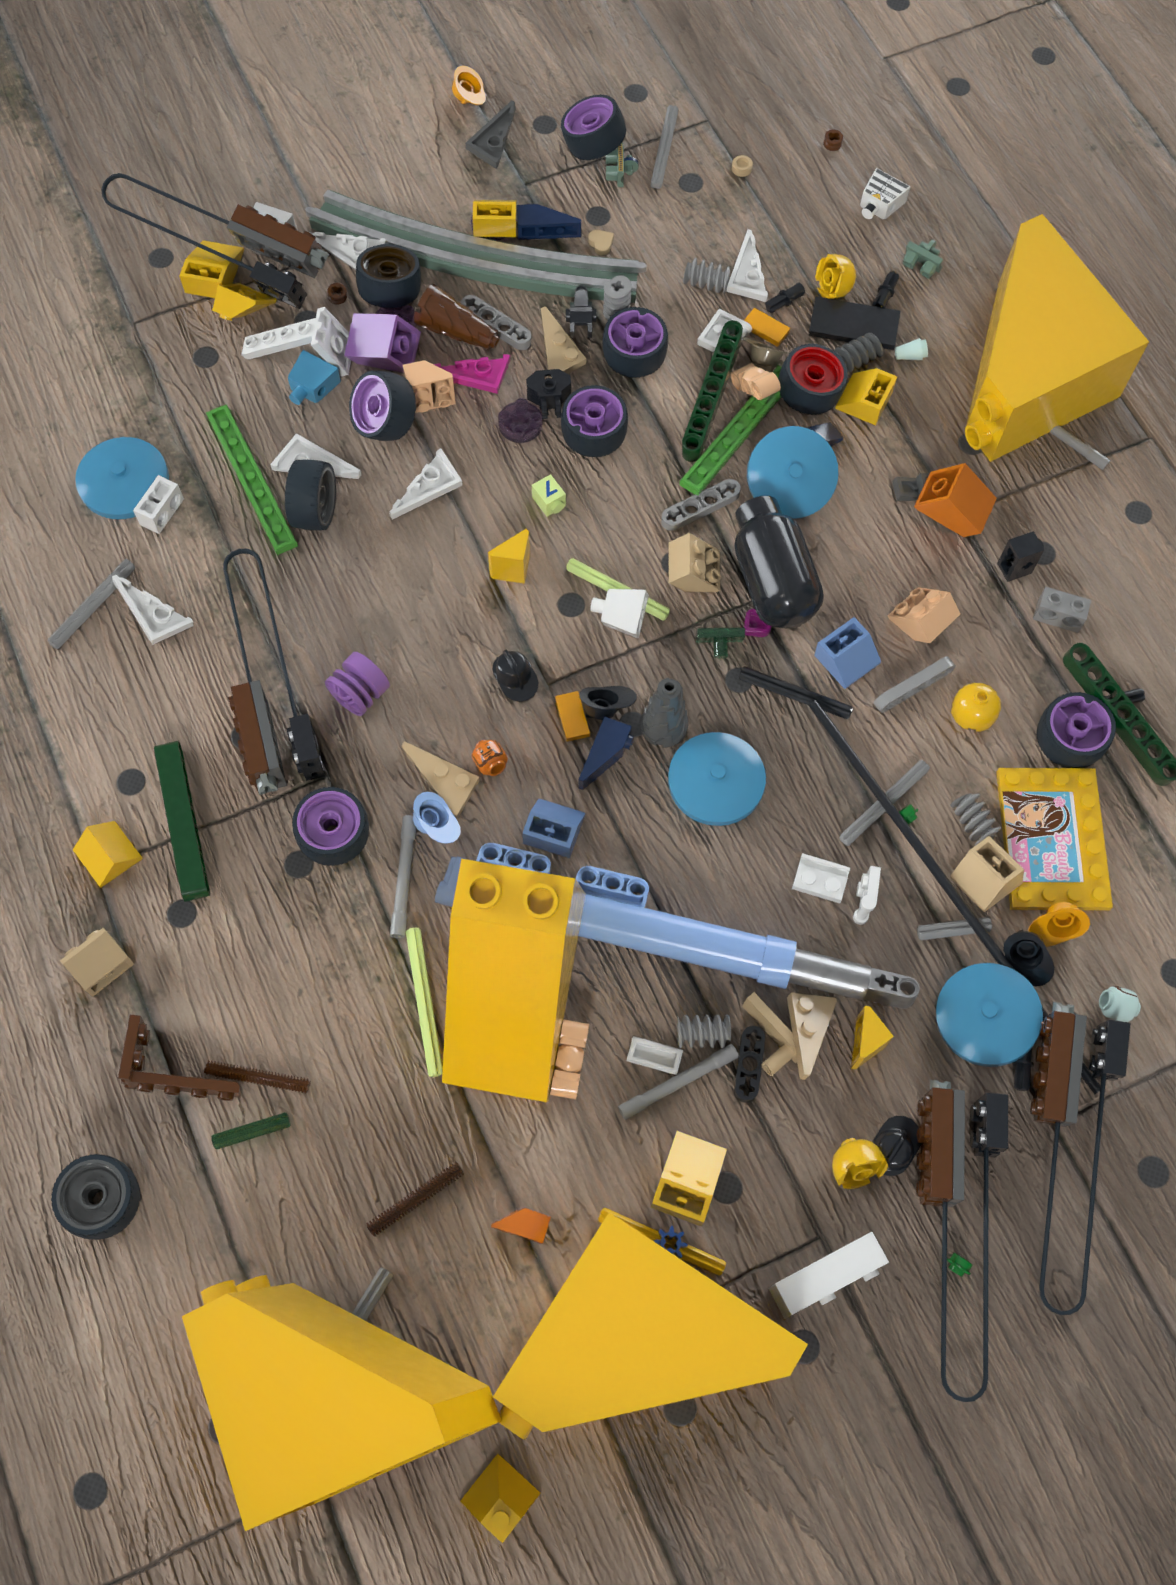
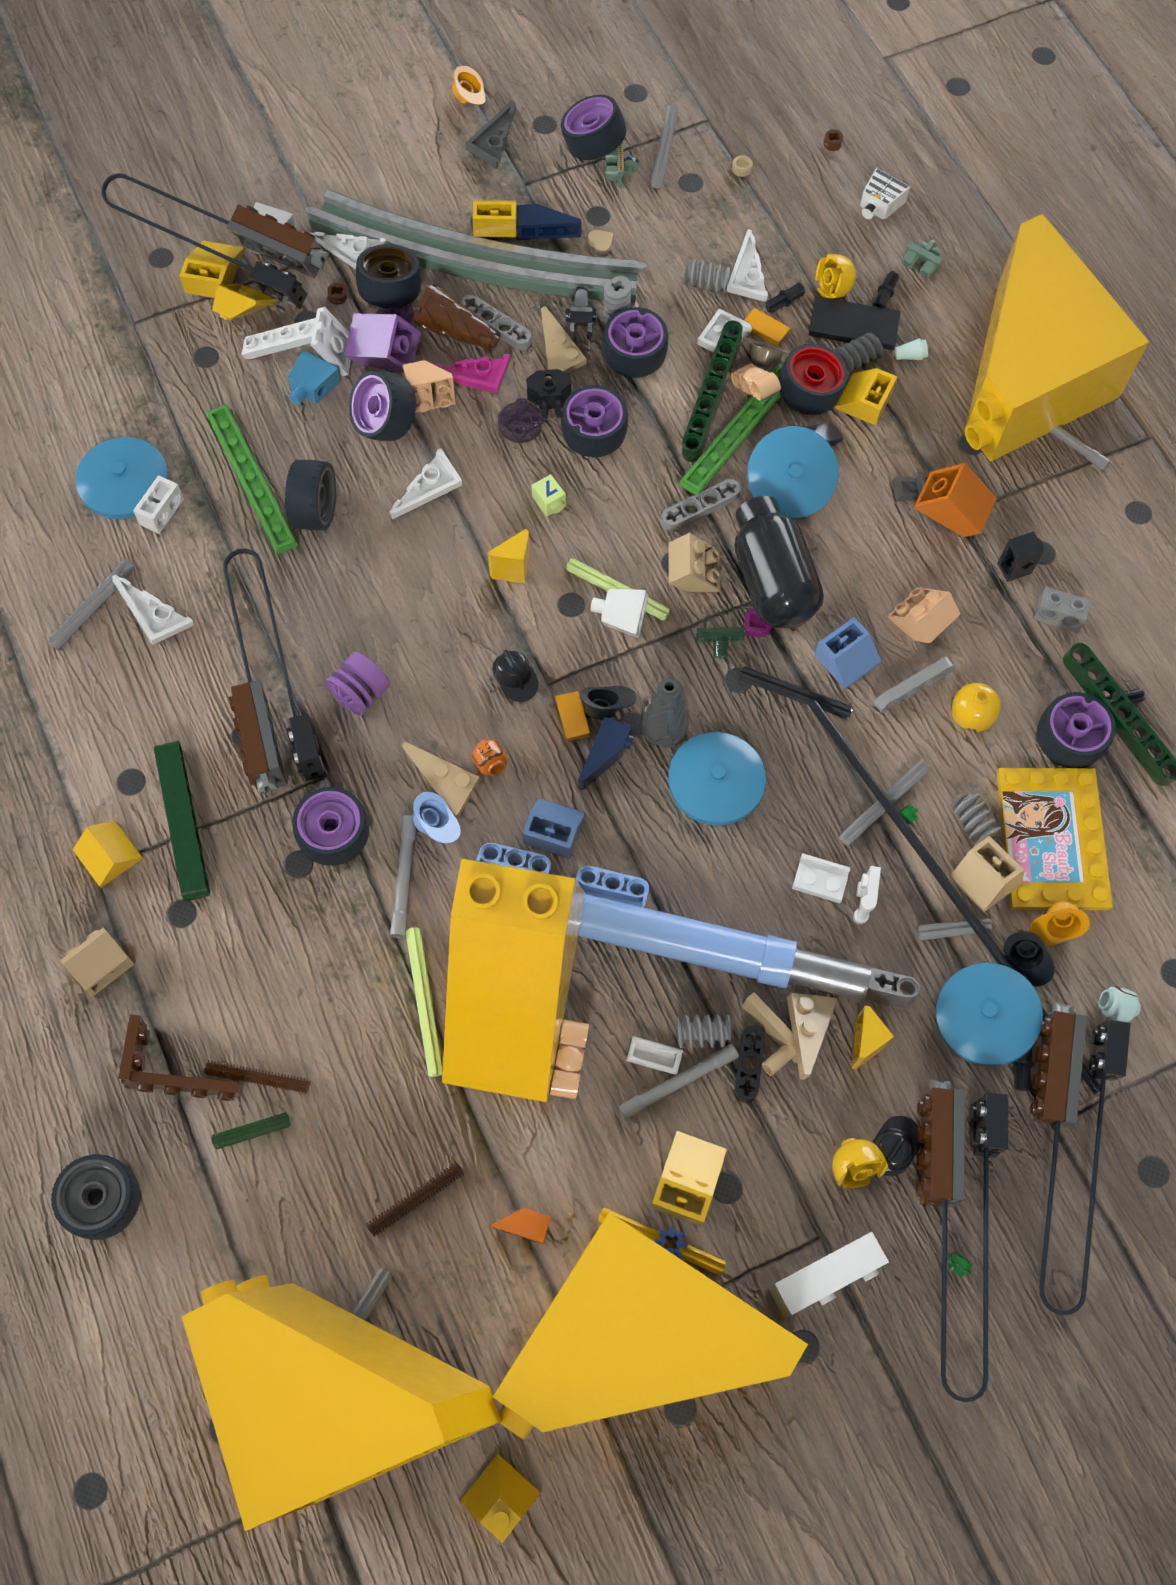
white wing [270,434,361,479] -> none
sand blue piece [435,856,465,907] -> none

